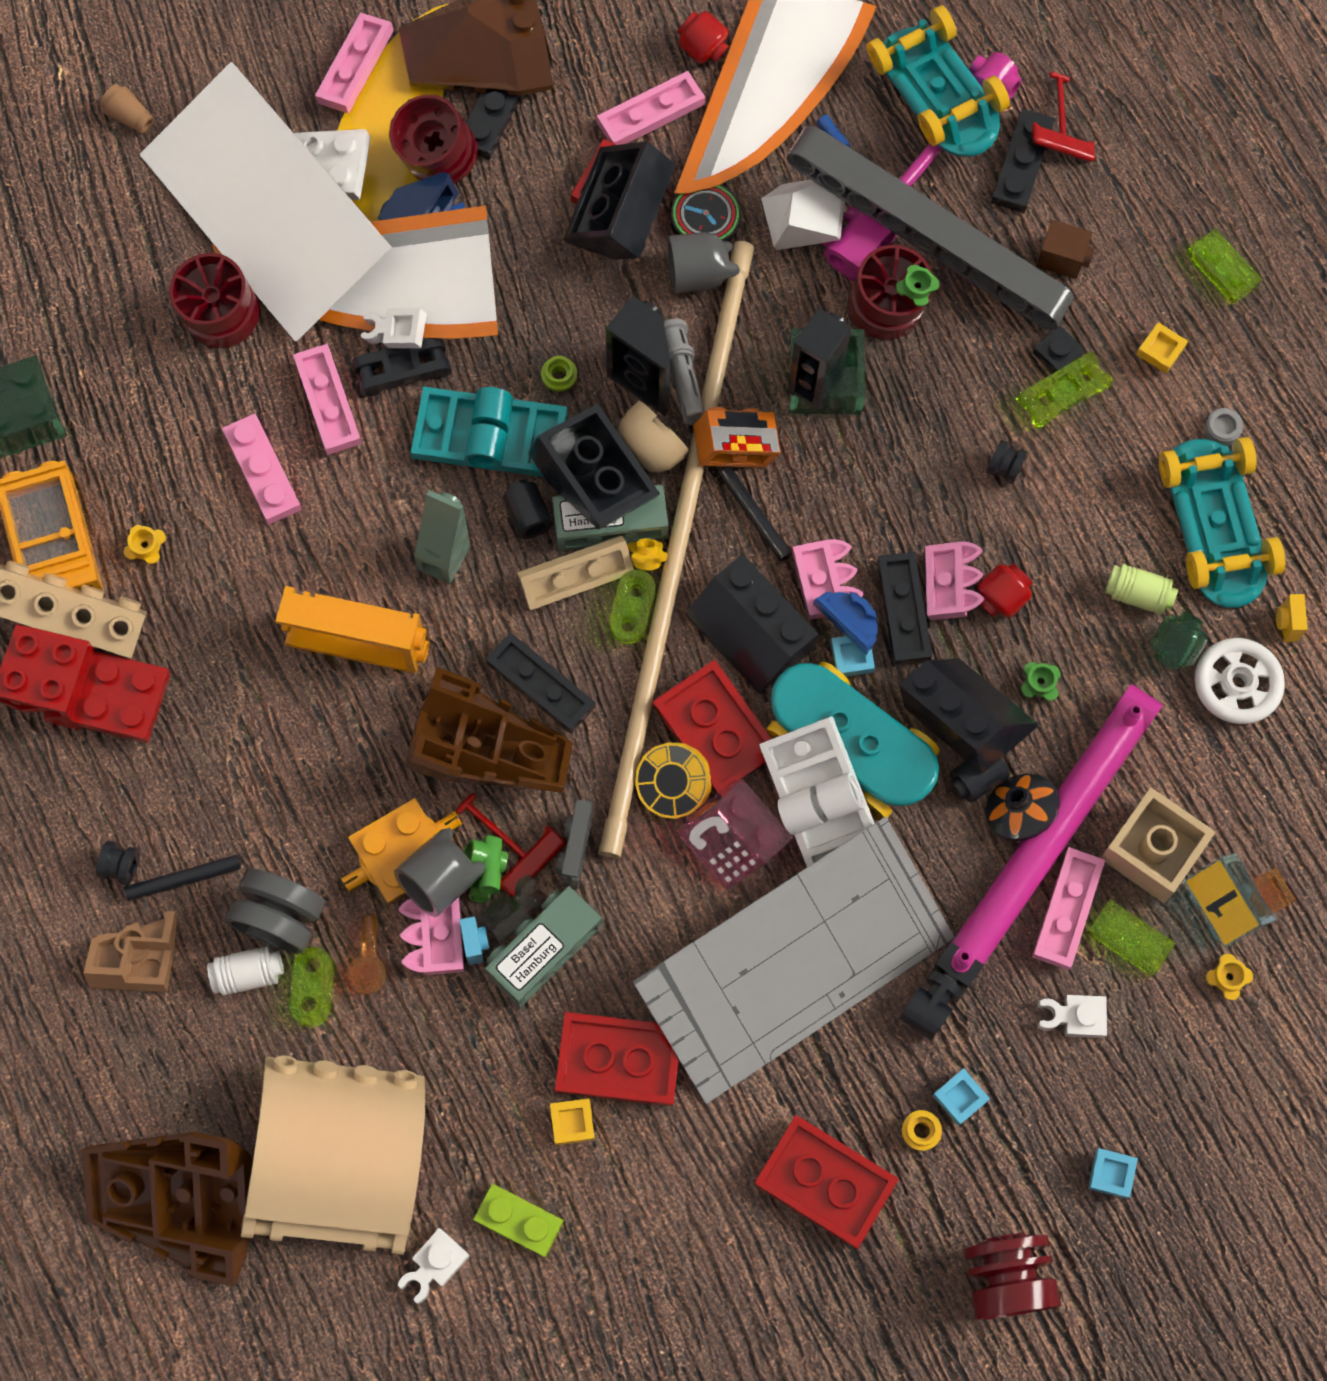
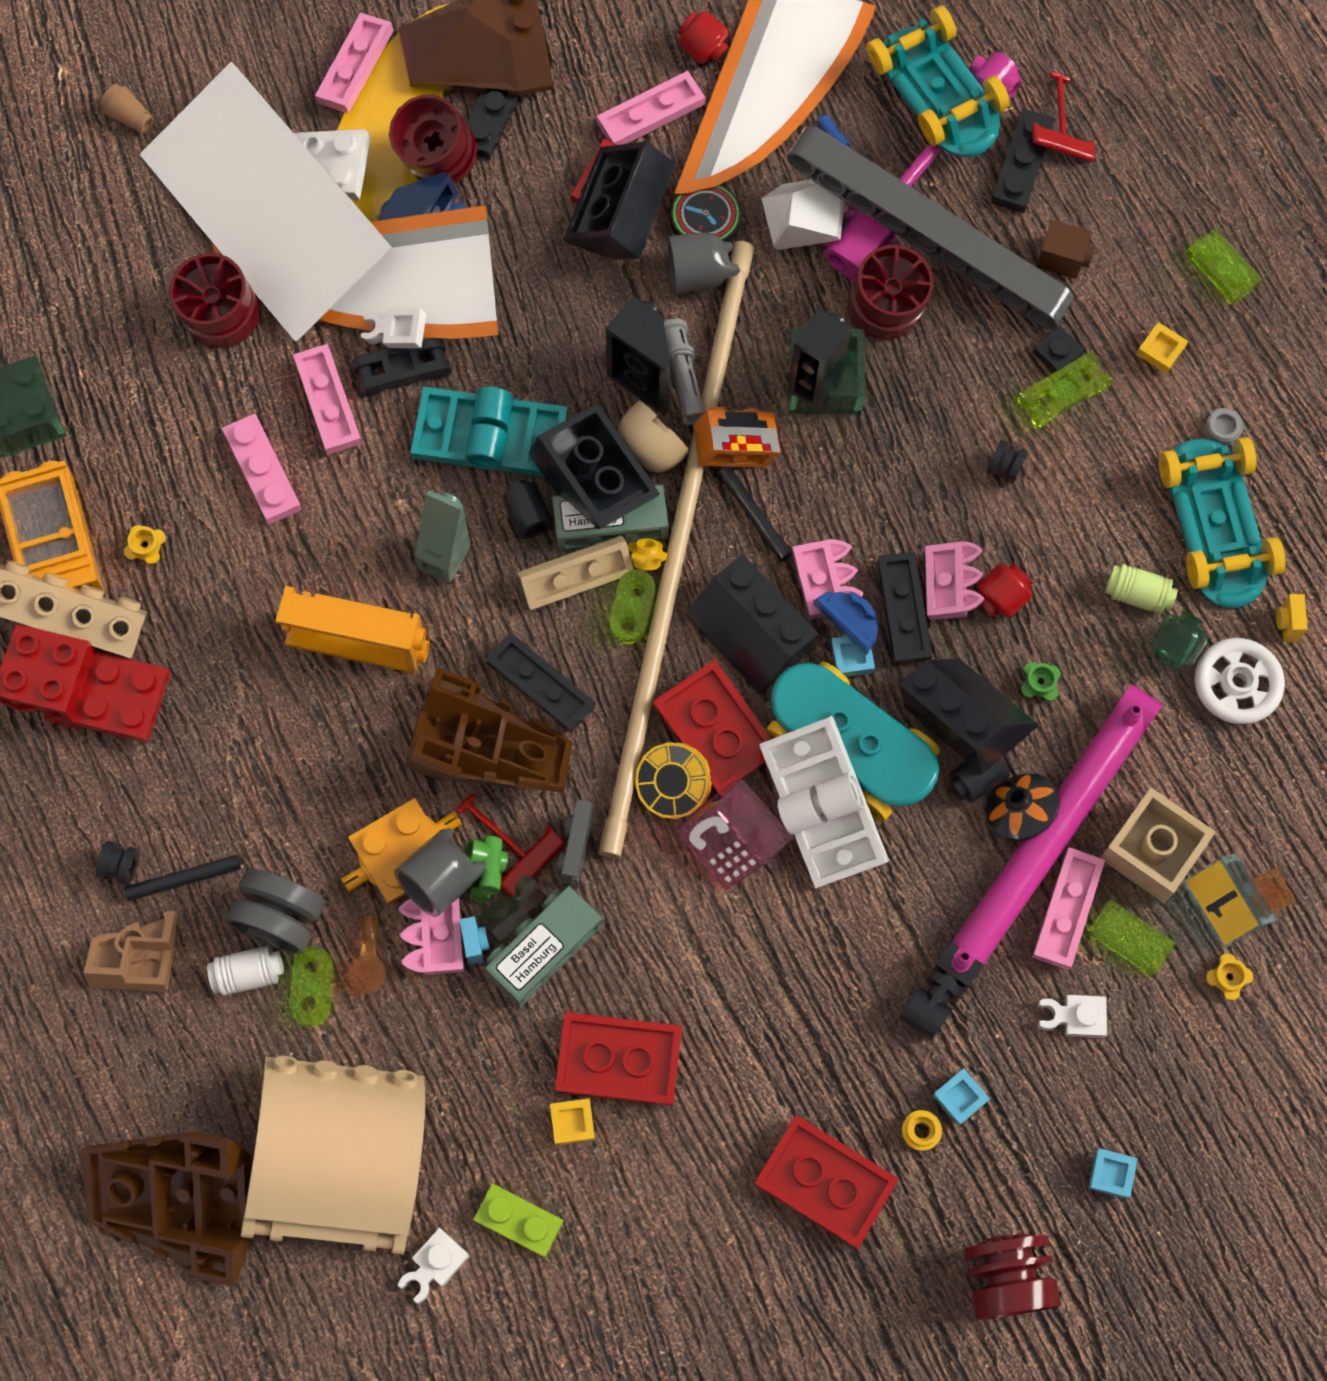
lime plate [541,356,577,392] -> none
light grey sticker [633,817,955,1103] -> none
bright green plate [896,265,939,307] -> none

